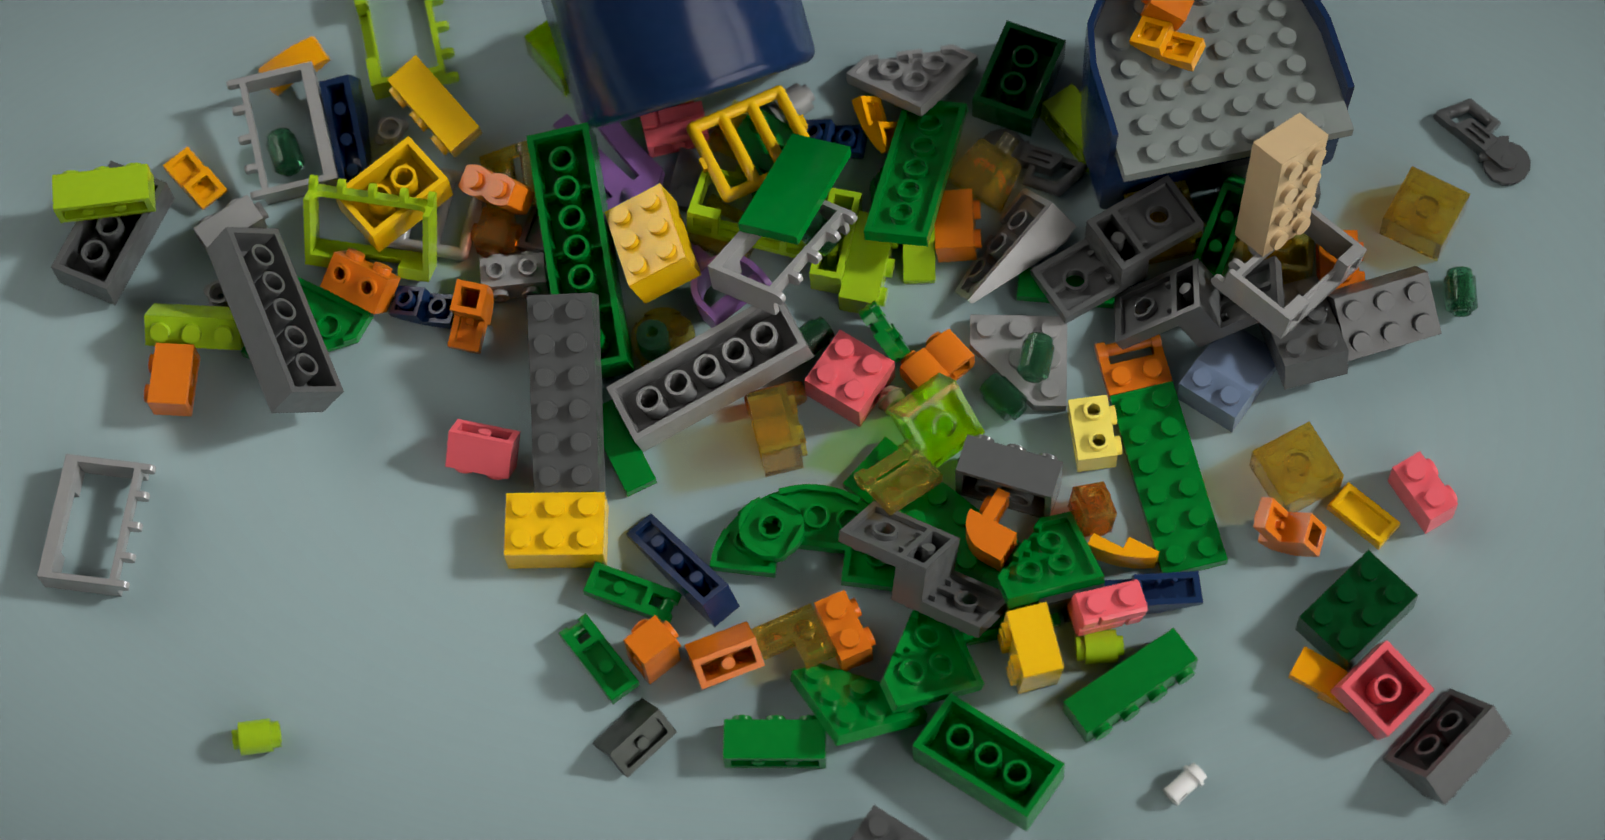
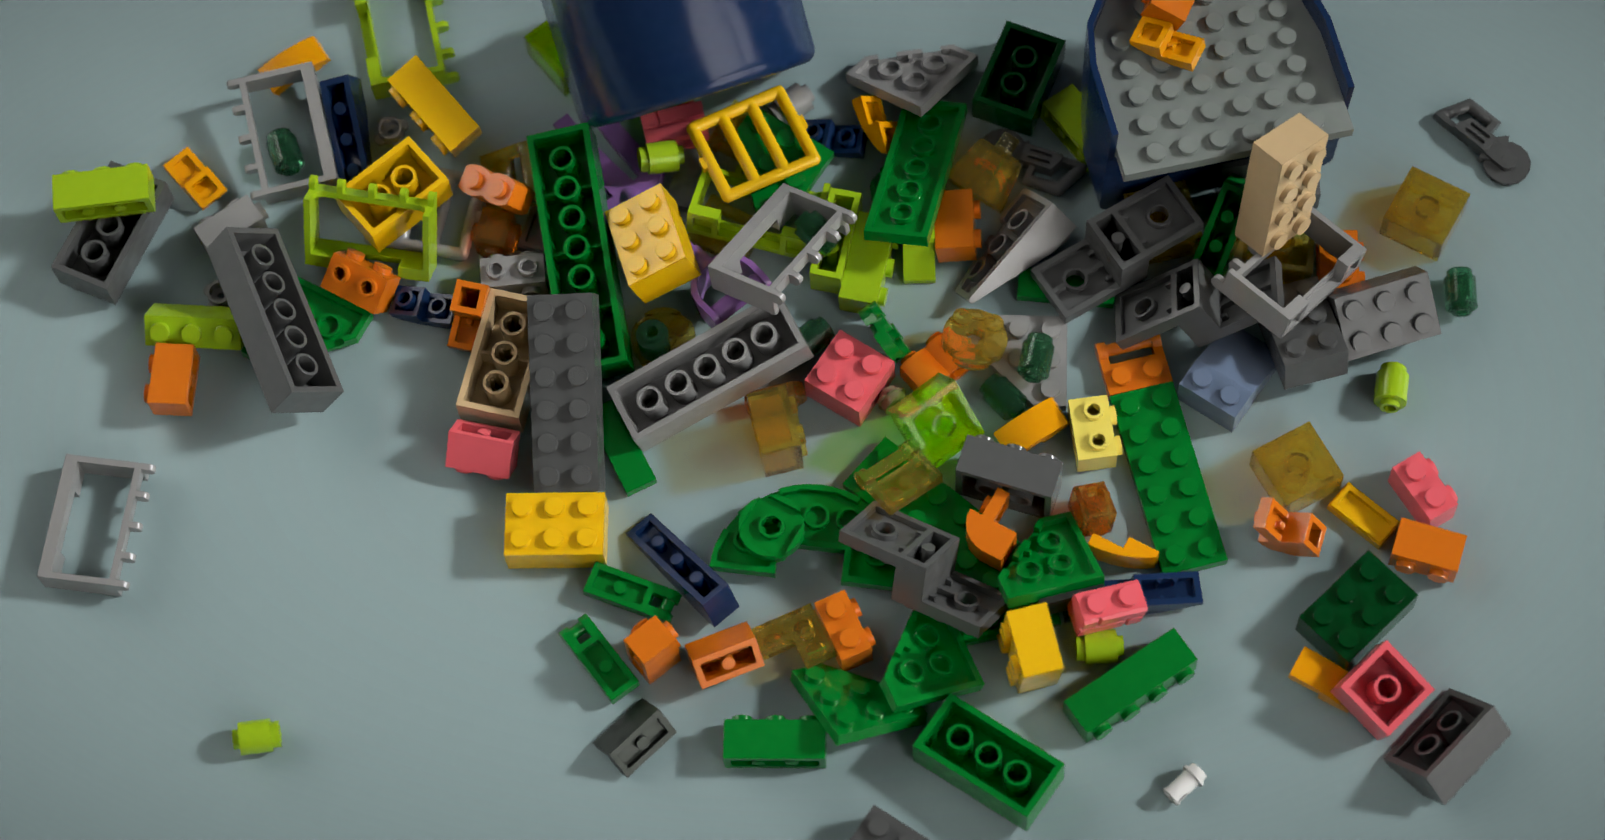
green tile [738,133,852,245] -> none
none -> tan brick [456,288,531,433]
none -> lime brick [637,140,685,175]
none -> clear yellow plate [941,308,1008,371]
none -> light orange slope [993,397,1070,451]
none -> lime brick [1373,362,1409,413]
none -> orange brick [1388,517,1467,583]

